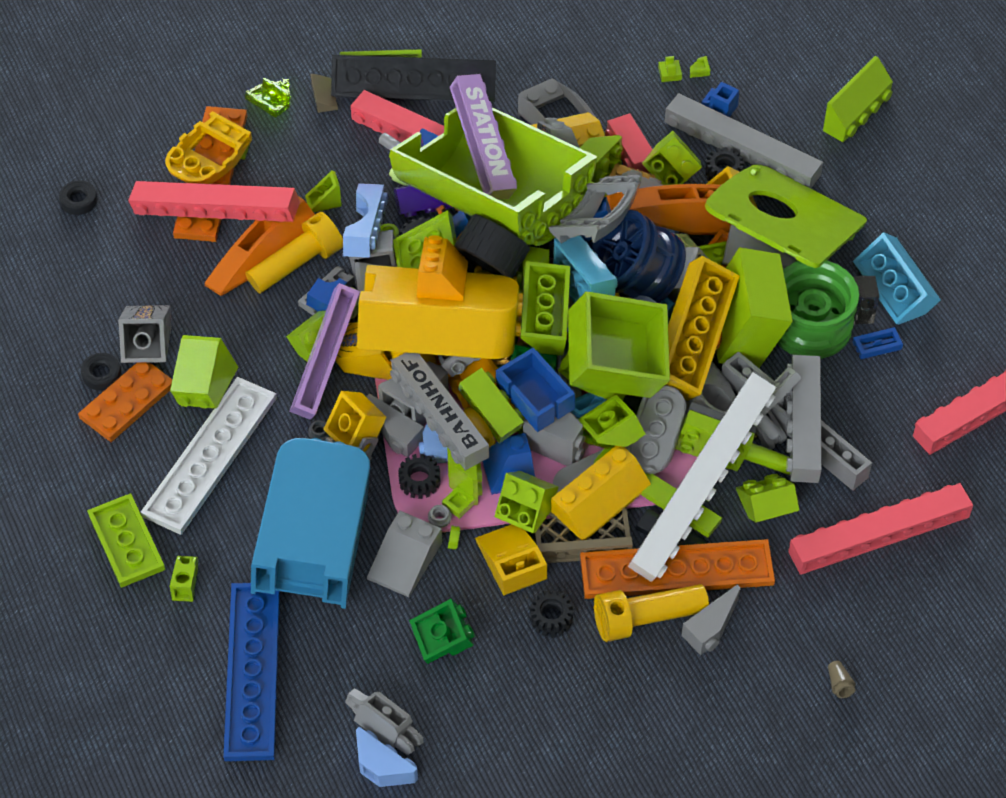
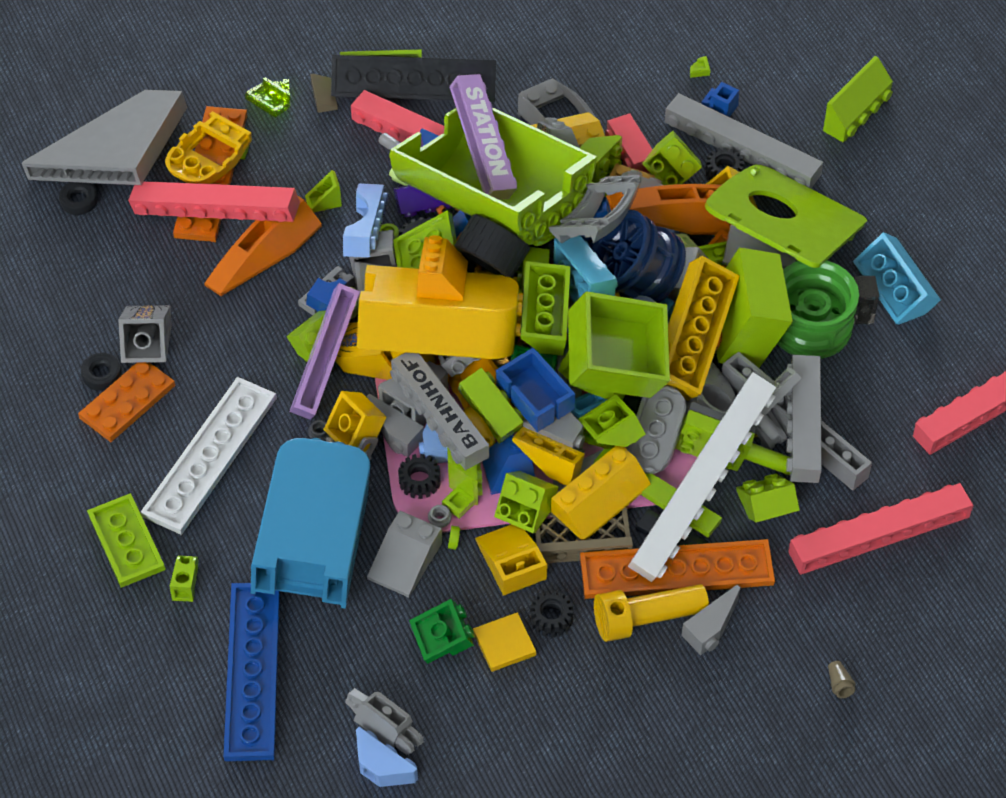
lime slope [170,335,238,409] -> none
yellow piece [245,211,343,294] -> none
lime tile [658,56,682,82] -> none
blue tile [852,327,903,360] -> none
none -> light grey slope [22,90,187,185]
none -> yellow tile [473,612,536,672]
none -> yellow slope [512,427,585,485]

